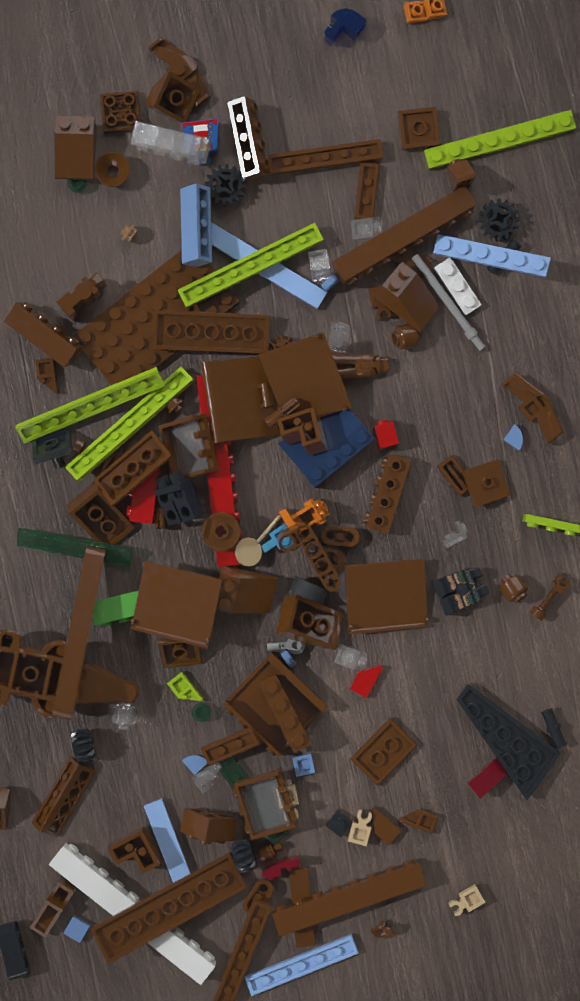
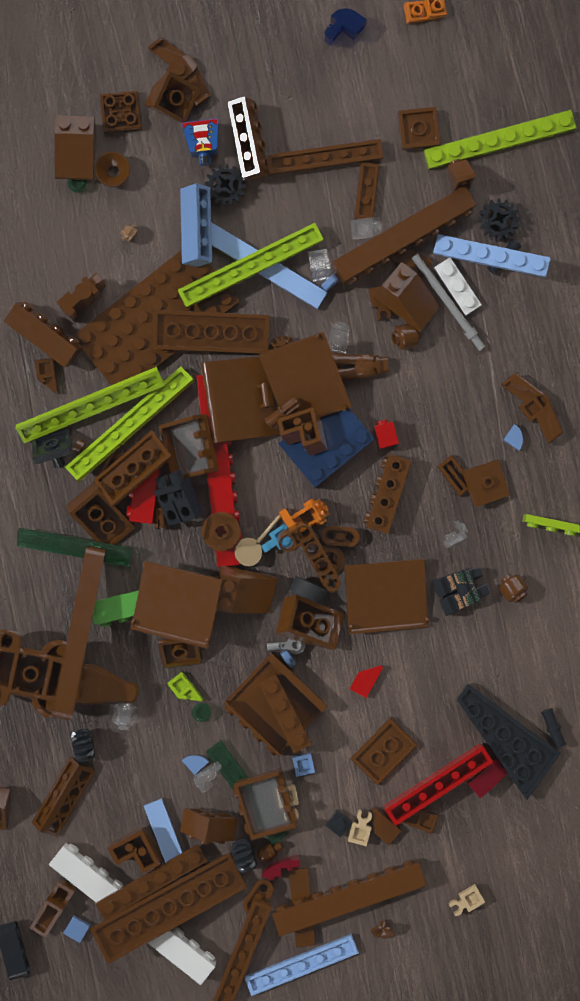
clear brick [130,121,211,165] -> none
reddish brown plate [166,397,184,414] -> none
reddish brown tile [201,725,261,766] -> none
clear bracket [334,644,367,671] -> none
reddish brown bar [530,573,570,621] -> none
none -> reddish brown plate [95,844,207,920]
none -> red brick [383,743,493,826]

